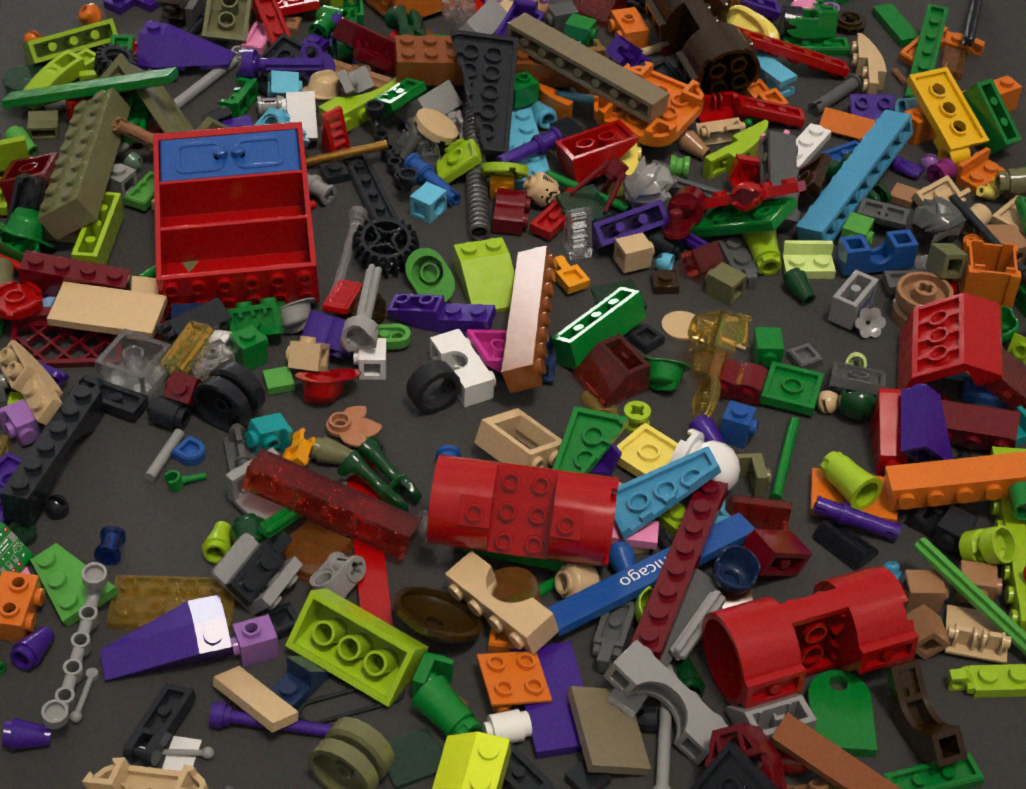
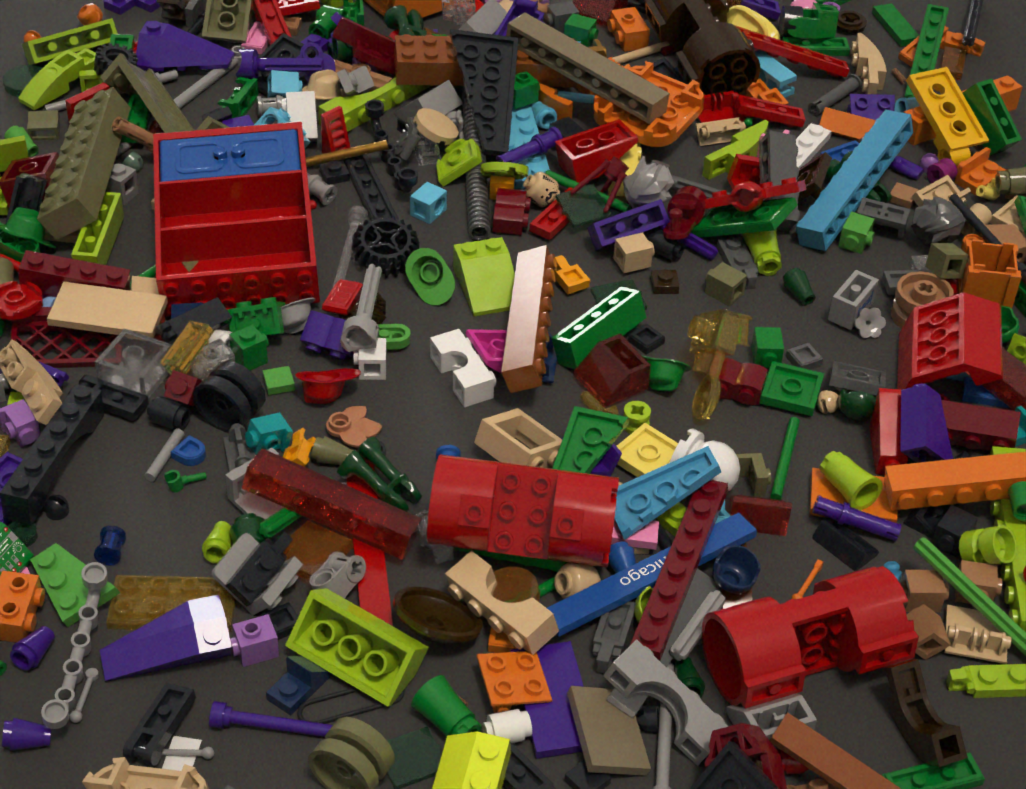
green tile [1,67,179,109] -> none
bright green plate [123,171,154,211] -> none
tan tile [213,666,299,733] -> none
tan brick [286,336,330,372] -> none
green bracket [373,78,427,119] -> none
dark purple slope [387,293,496,337] -> none
blue pin [403,152,461,207] -> none
black tyre [406,360,461,414] -> none
green bracket [412,652,455,699] -> none
clear slope [563,206,592,260] -> none
dark purple hinge [605,33,651,67] -> none
medium azure hinge [655,253,675,270] -> none
tan piece [661,311,746,351] -> none
bright green wheel [669,154,690,180] -> none
medium nougat cone [676,129,711,161] -> none
clear red brick [680,240,725,277] -> none
dark purple cone [689,414,726,444] -> none
blue brick [720,400,759,449] -> none
dark red brick [742,529,813,576] -> none
yellowish green bracket [781,240,836,279] -> none
green tile [806,670,877,757] -> none
blue arch [835,229,919,276] -> none
yellowish green hinge [846,352,867,367] -> none
none -> orange hinge [791,559,824,599]

